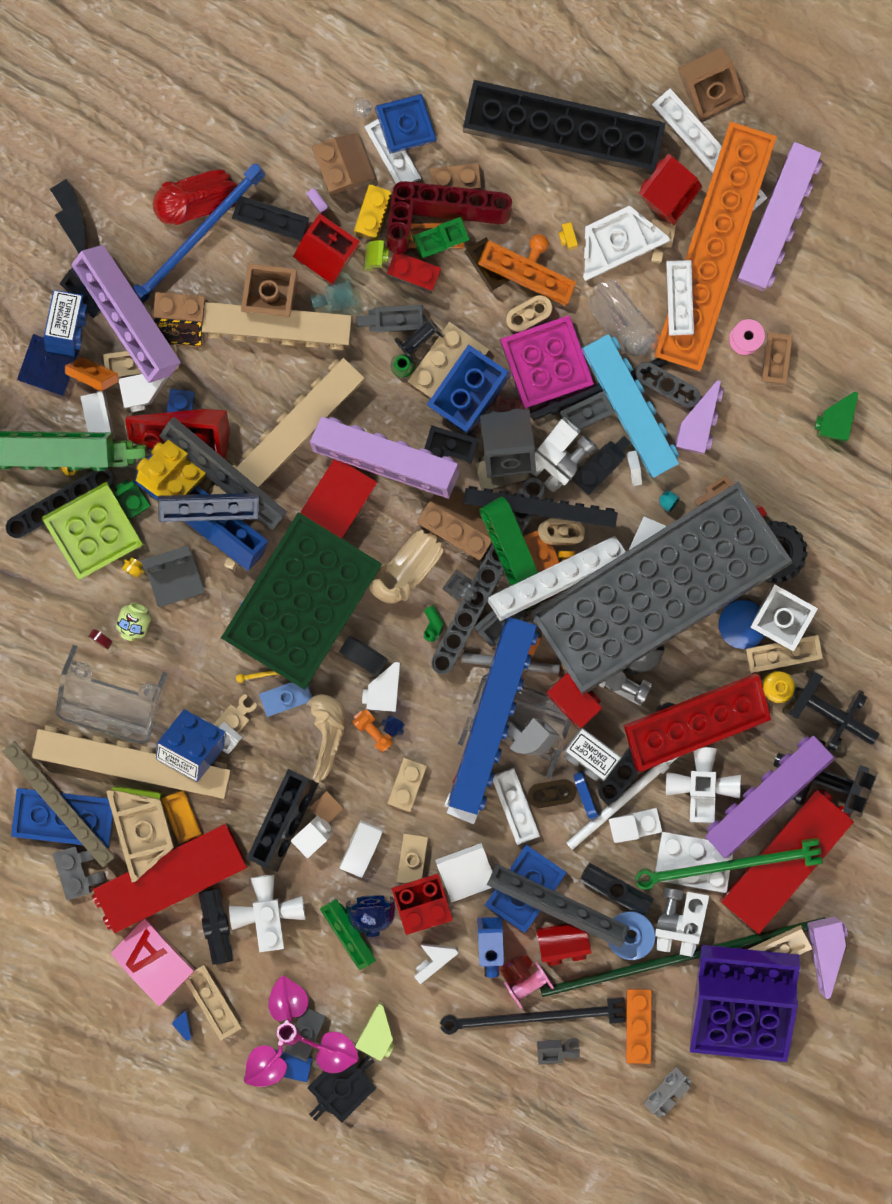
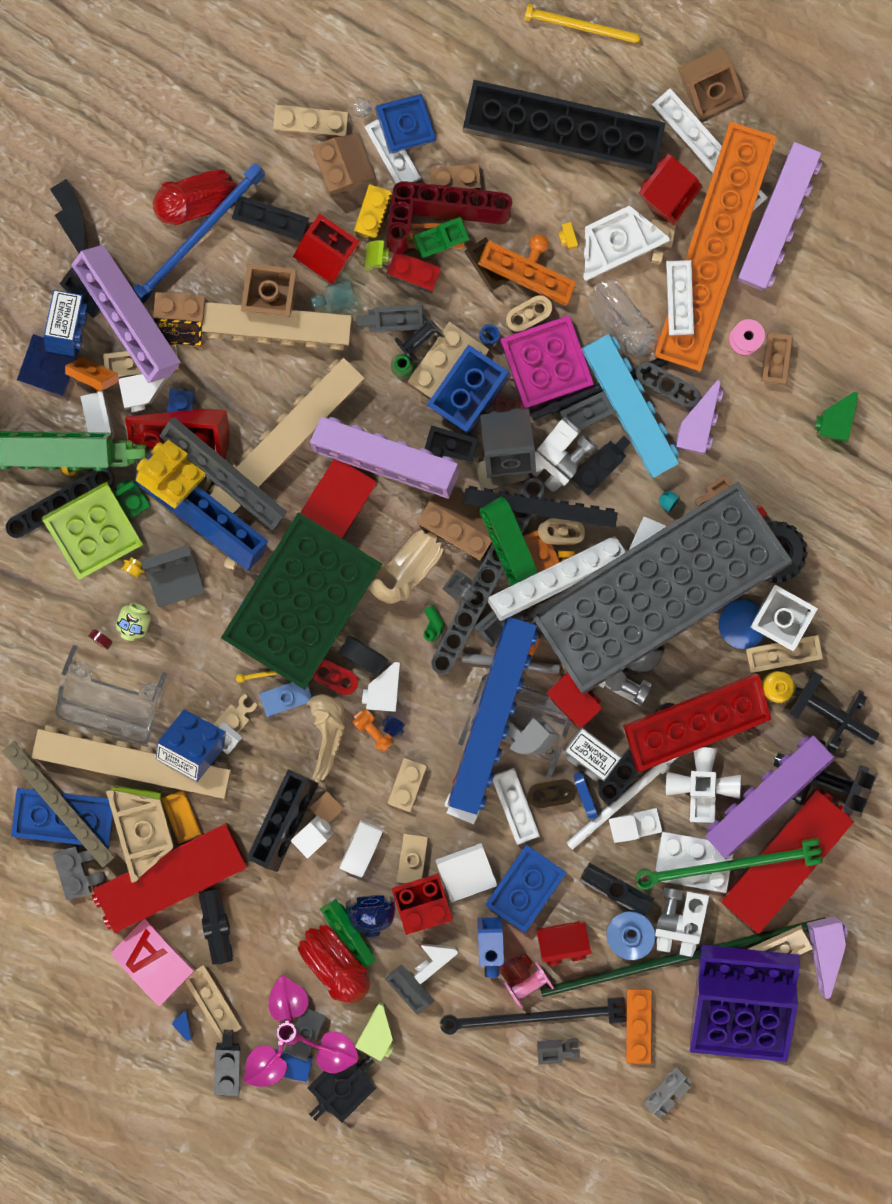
tile [158,493,259,522] -> none
white brick [229,874,306,952] -> none
lavender tile [306,188,329,215] -> none
dark grey tile [487,864,629,948] -> none
white tile [627,451,642,486] -> none
none -> hinge [214,1029,241,1096]
none -> tan plate [273,105,348,137]
none -> red hair [297,925,370,1004]
none -> red plate [313,660,358,695]
none -> dark grey plate [384,964,435,1015]
none -> blue hinge [479,324,500,345]
none -> yellow bar [524,3,640,43]

